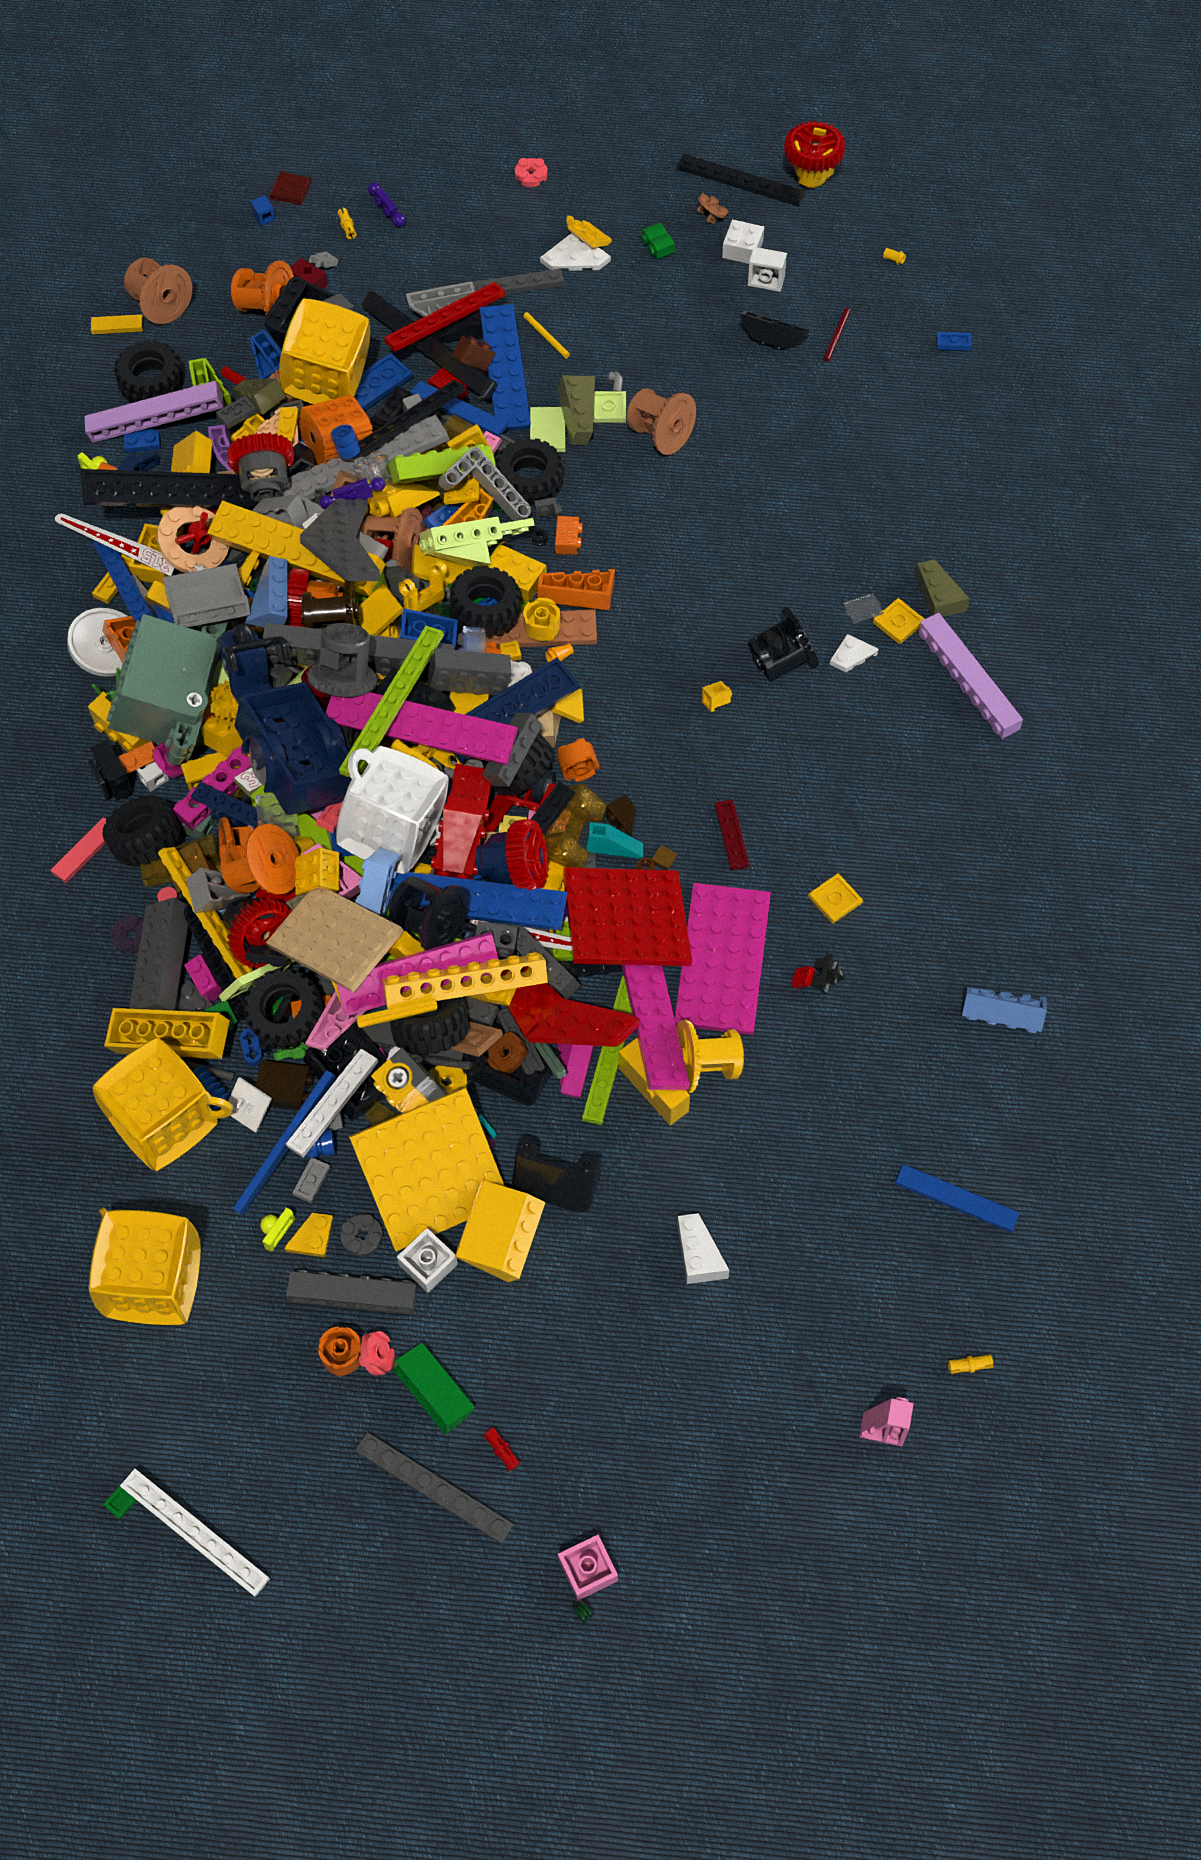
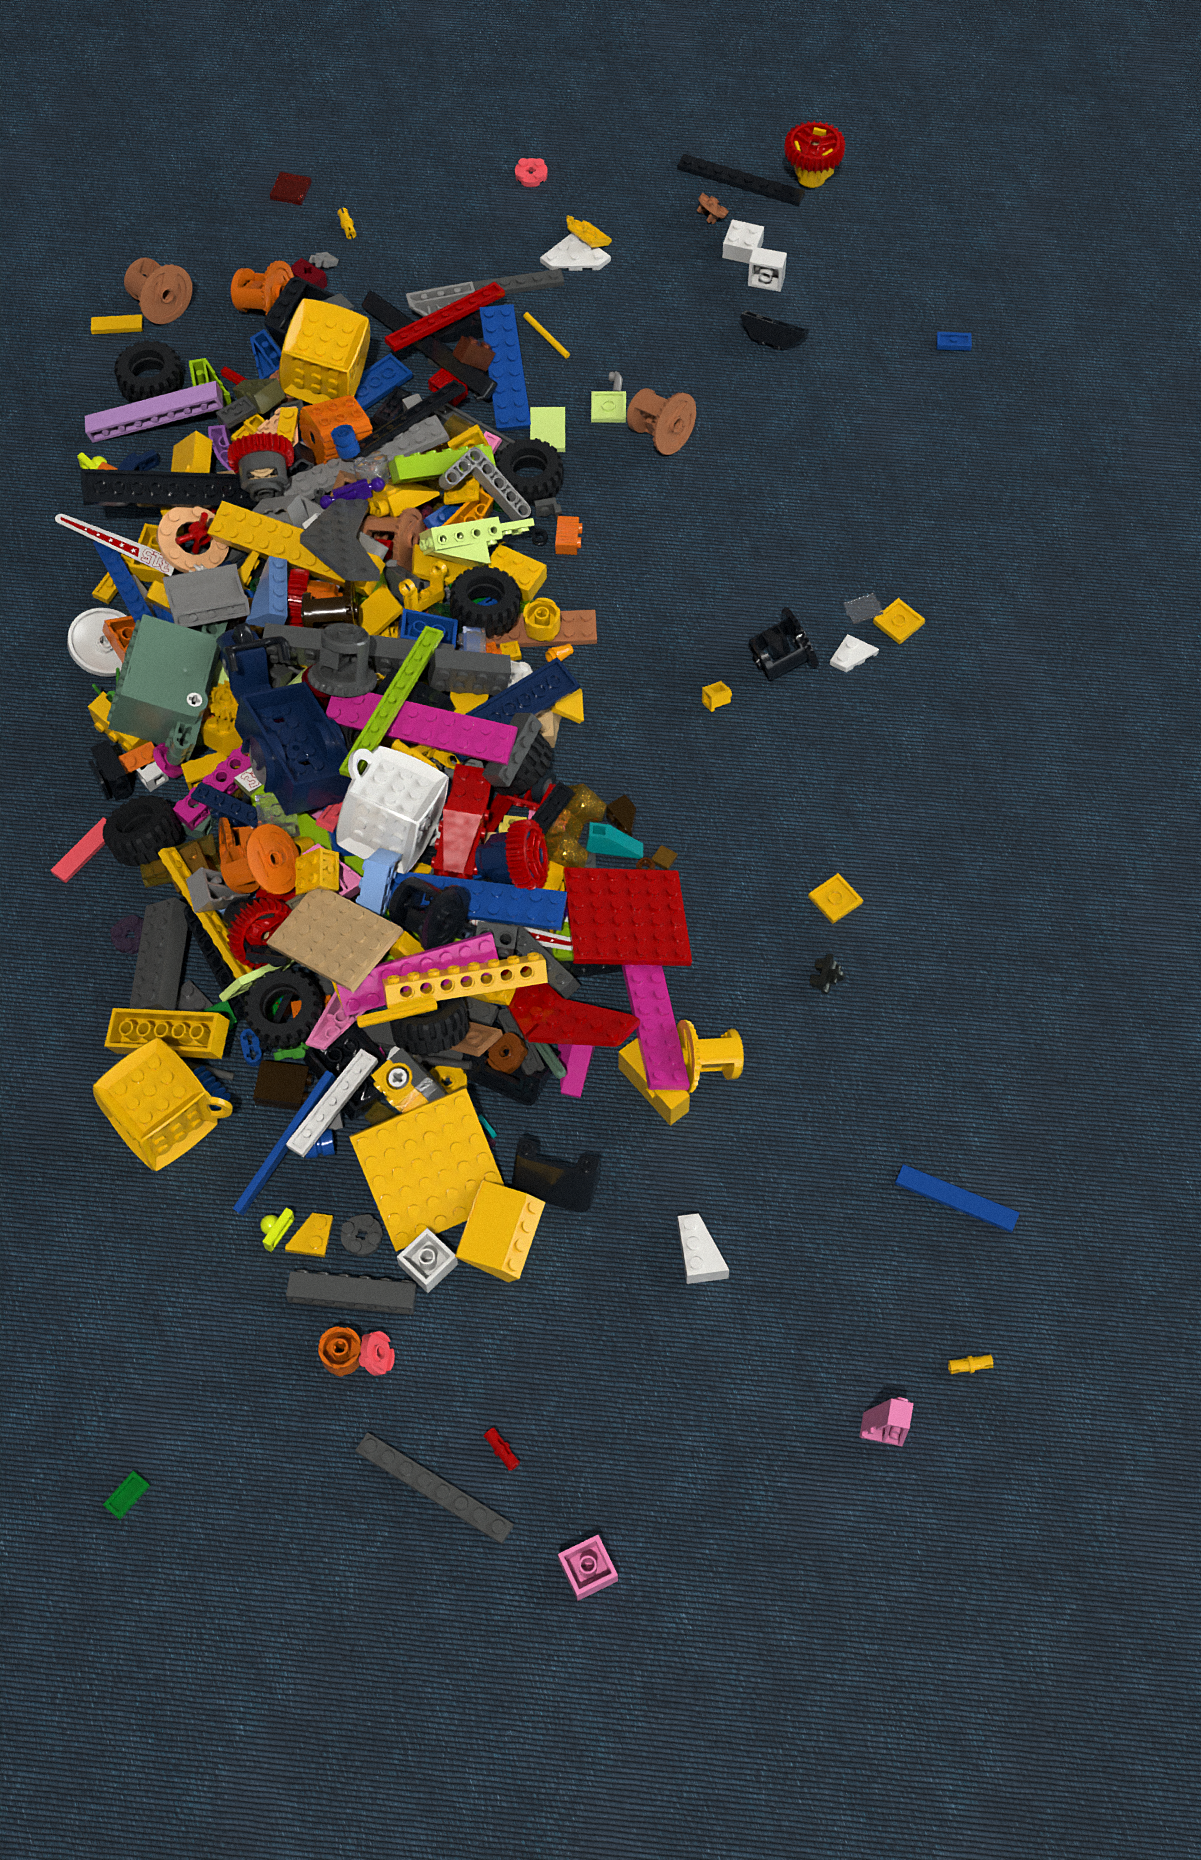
yellow piece [89,1207,201,1325] -> none
white plate [120,1469,270,1597] -> none
blue wing [124,428,161,453] -> none
coral tile [157,887,178,902] -> none
dark pink brick [184,954,222,1002] -> none
white piece [228,1077,272,1133] -> none
blue brick [250,195,275,226] -> none
light grey plate [293,1157,330,1203] -> none
dark purple plate [368,182,405,227] -> none
green brick [393,1343,475,1435] -> none
blue tile [410,381,508,437] -> none
orange wedge [538,569,615,610] -> none
olive wedge [557,375,595,445] -> none
orange brick [557,738,600,782] -> none
dark green bush [572,1600,593,1623] -> none
lime plate [582,976,632,1125] -> none
green brick [640,222,675,259] -> none
dark pink plate [675,883,771,1035] -> none
dark red tile [714,799,750,871] -> none
red tile [791,966,815,988] -> none
dark red bar [823,308,850,362] -> none
yellow pin [883,248,906,265] -> none
olive wedge [915,559,970,617] -> none
lavender brick [918,613,1023,739] -> none
medium blue wedge [962,987,1047,1033] -> none

